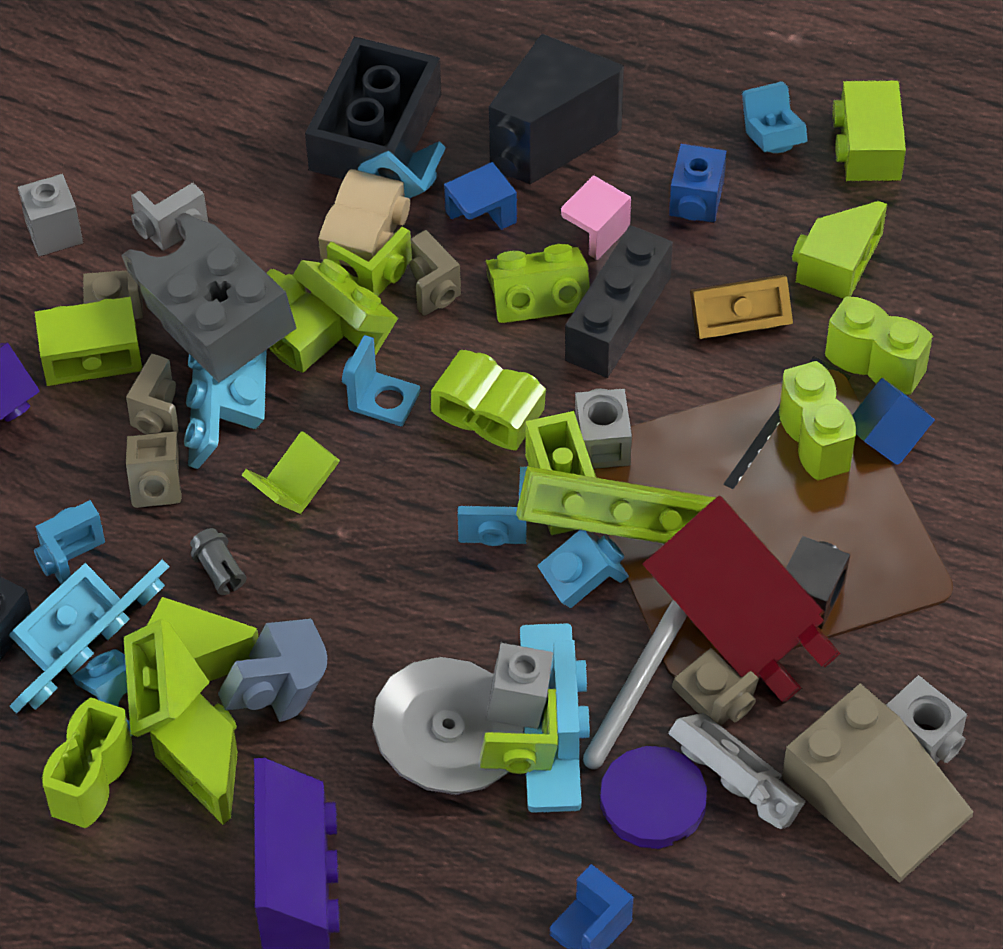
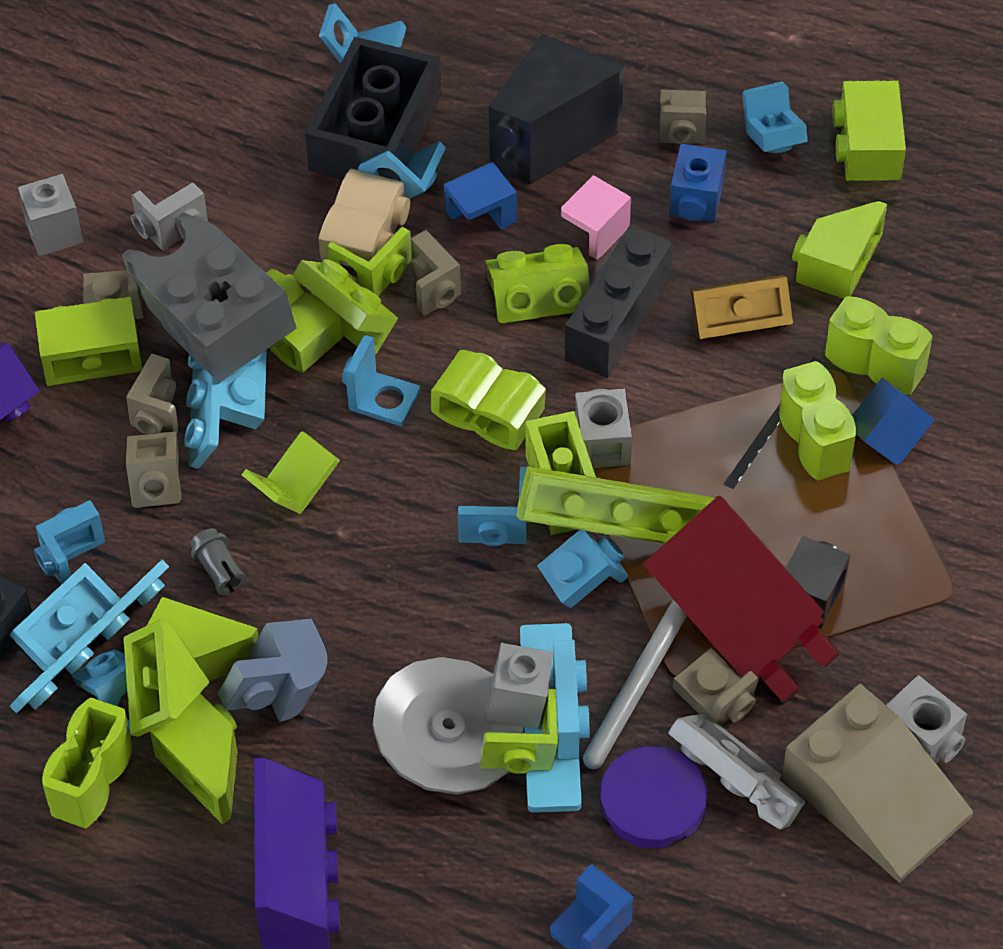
none -> dark azure bracket [319,3,406,64]
none -> dark tan bracket [659,90,706,144]

